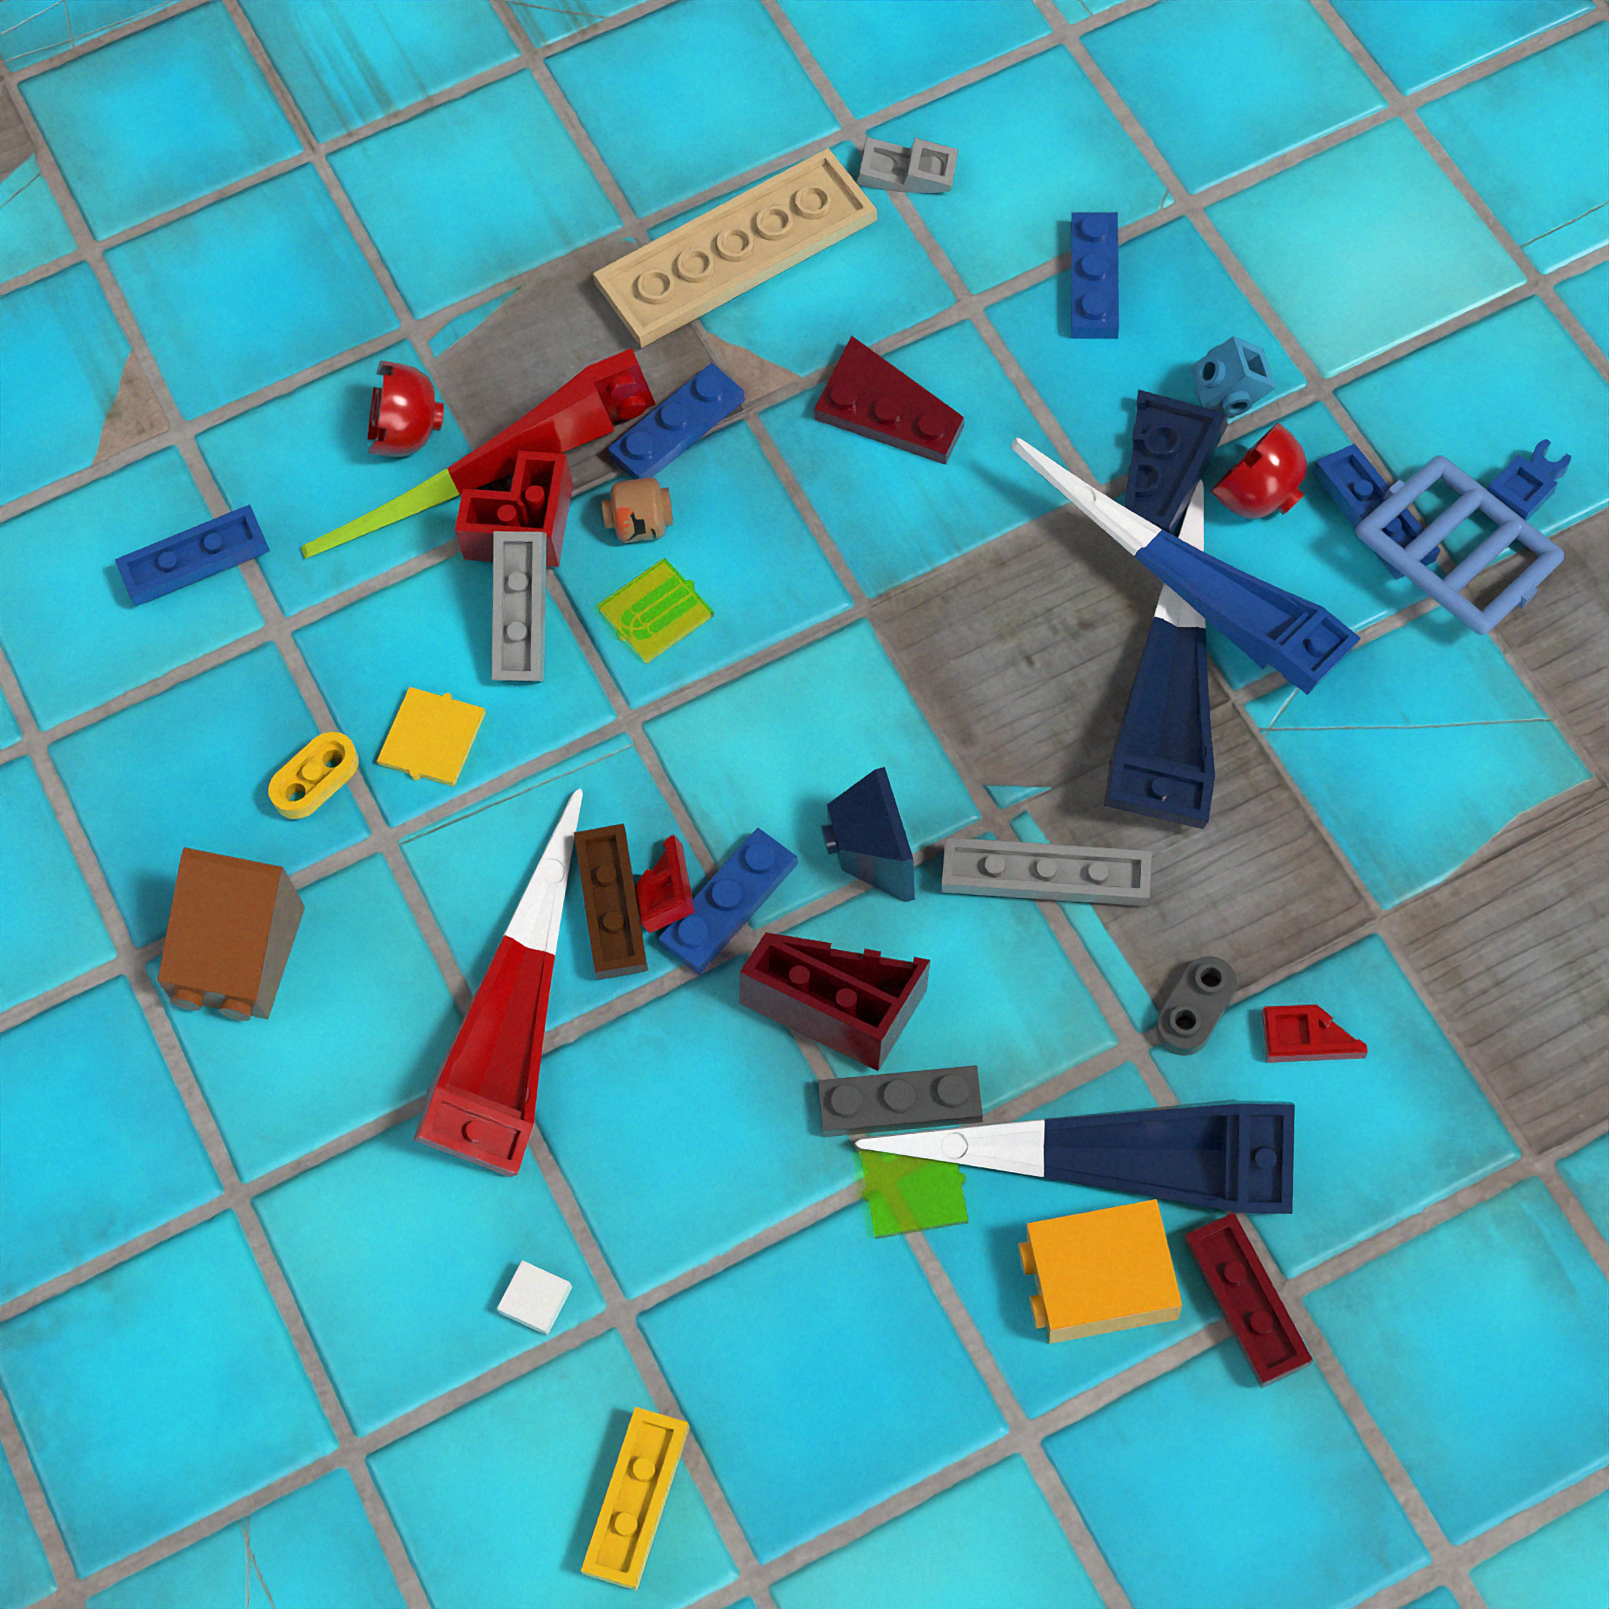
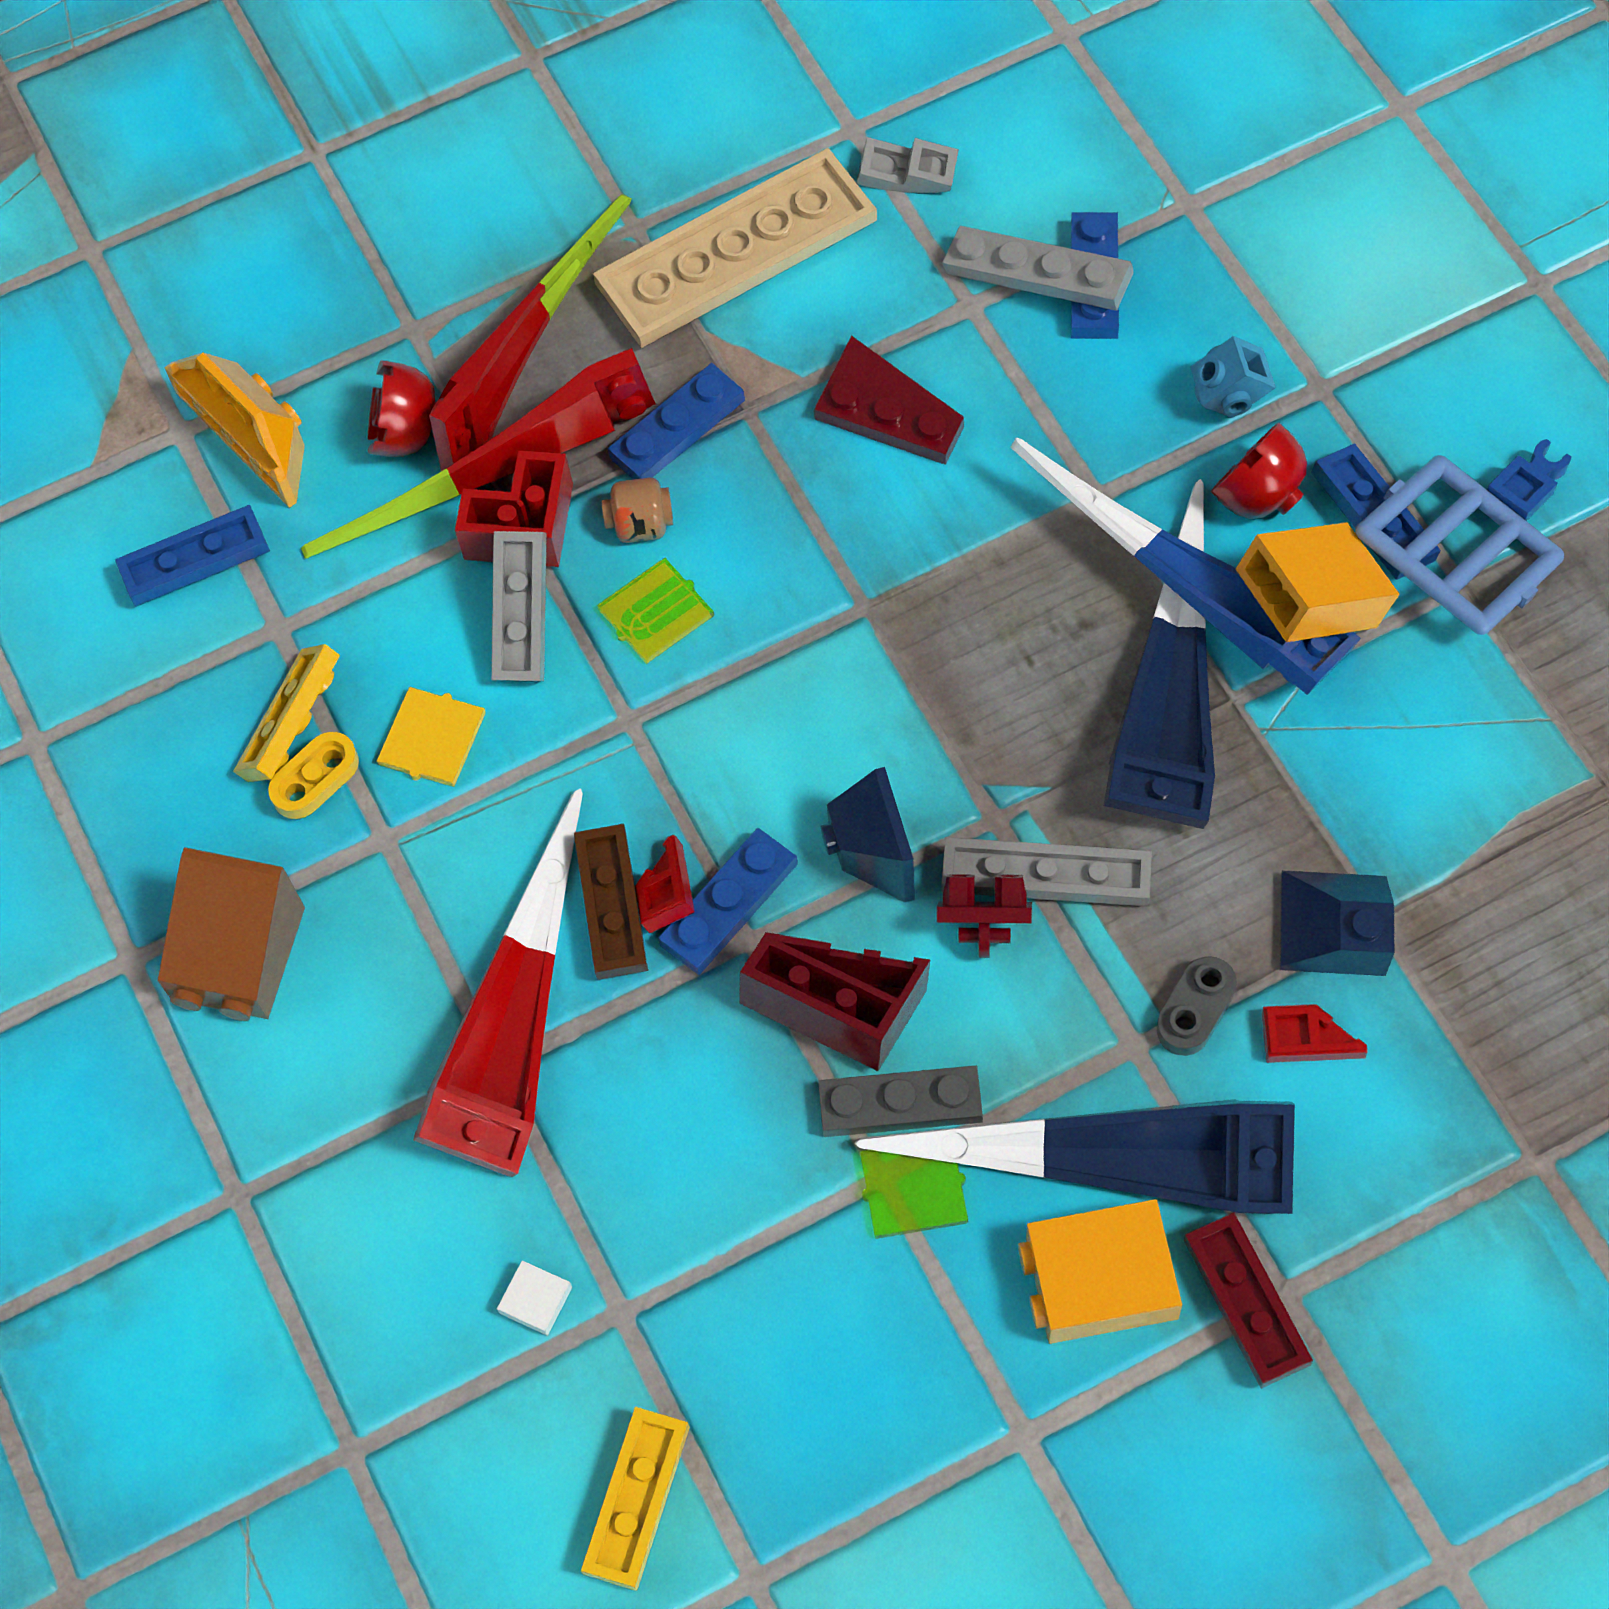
dark blue wing [1125,389,1228,535] -> none
none -> light orange wedge [164,352,305,508]
none -> yellow plate [233,644,340,782]
none -> red plate [429,194,632,471]
none -> dark red hips [937,874,1032,958]
none -> light grey plate [942,226,1134,311]
none -> light orange brick [1235,522,1400,642]
none -> dark blue slope [1280,870,1395,976]

